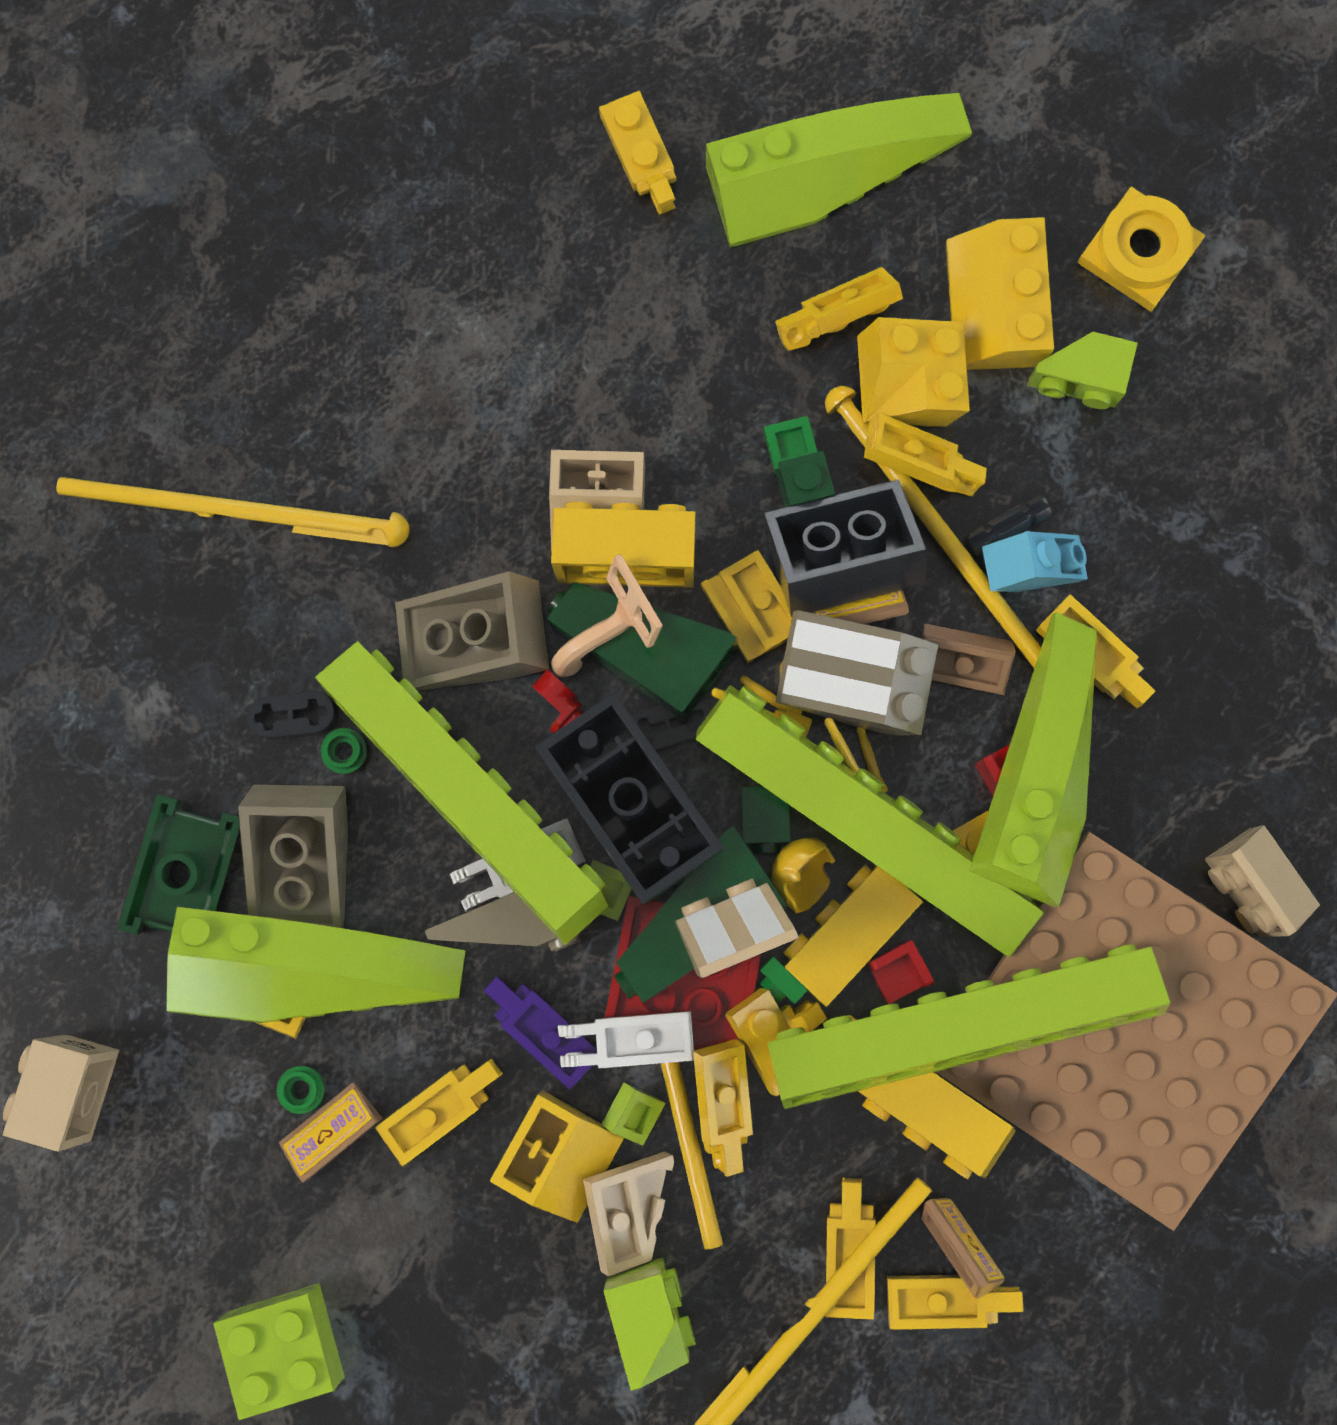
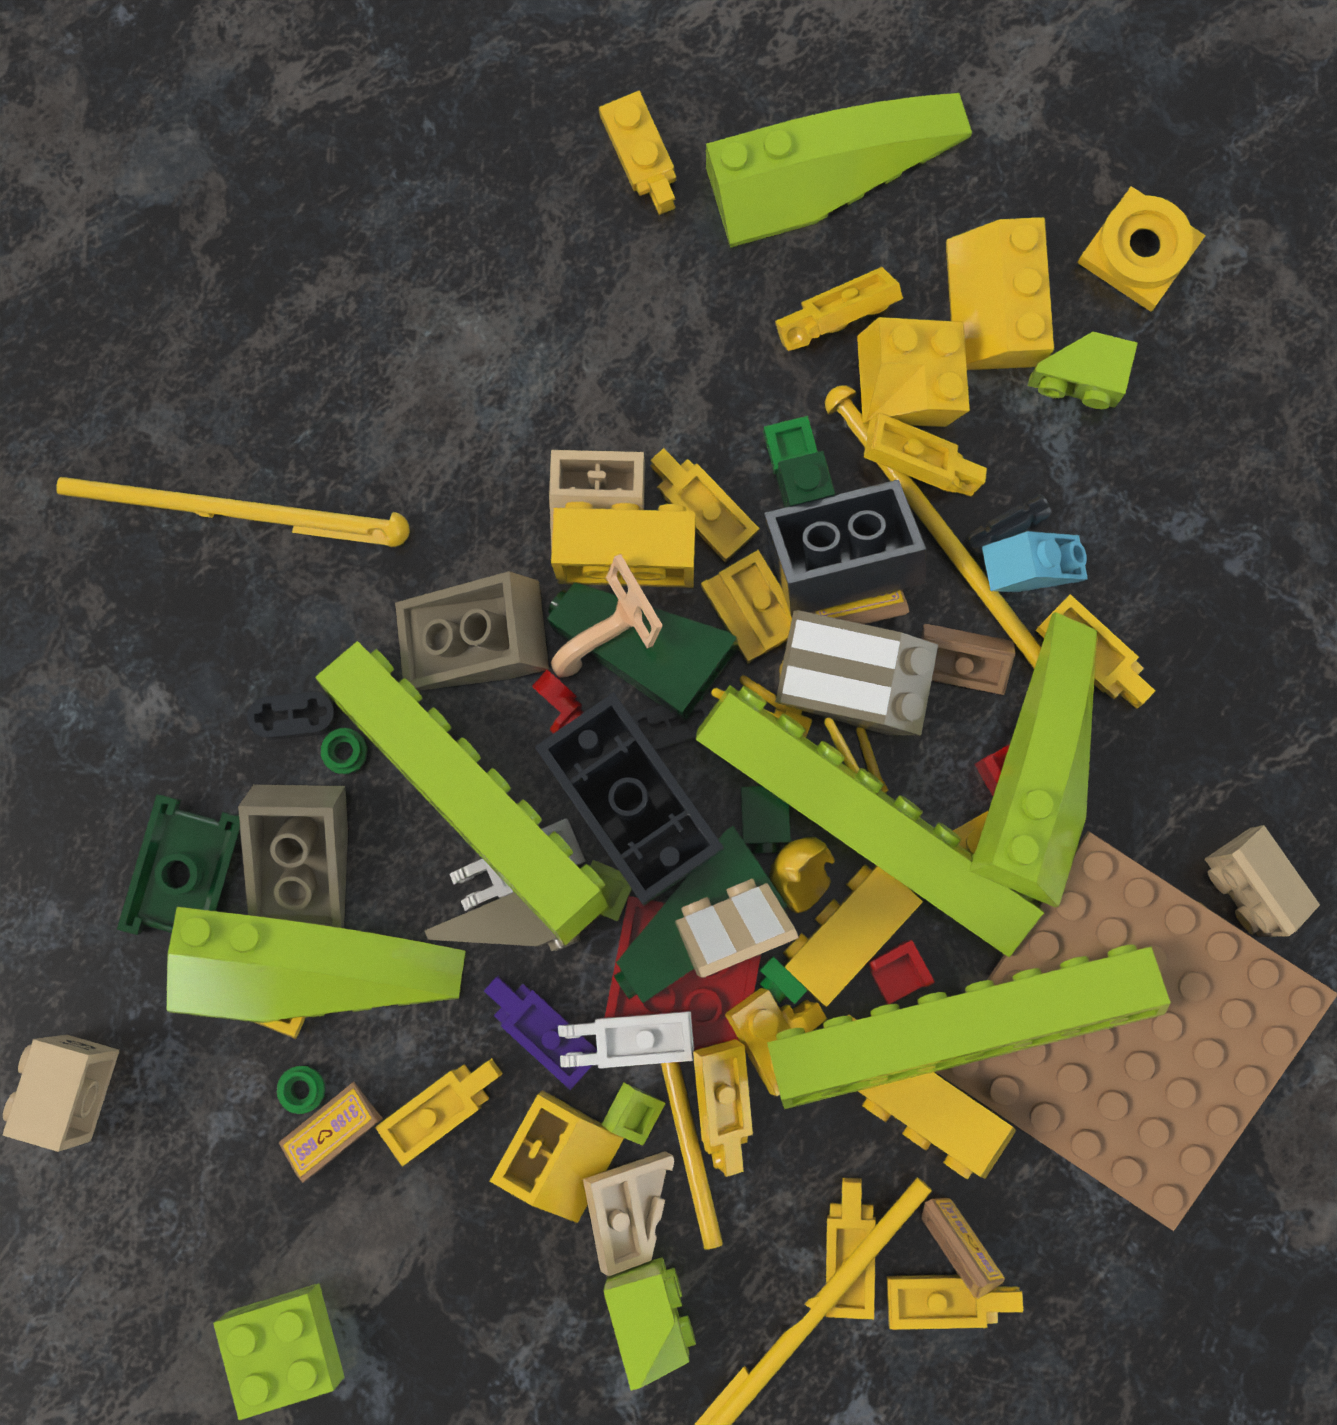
none -> yellow hinge [650,448,760,563]

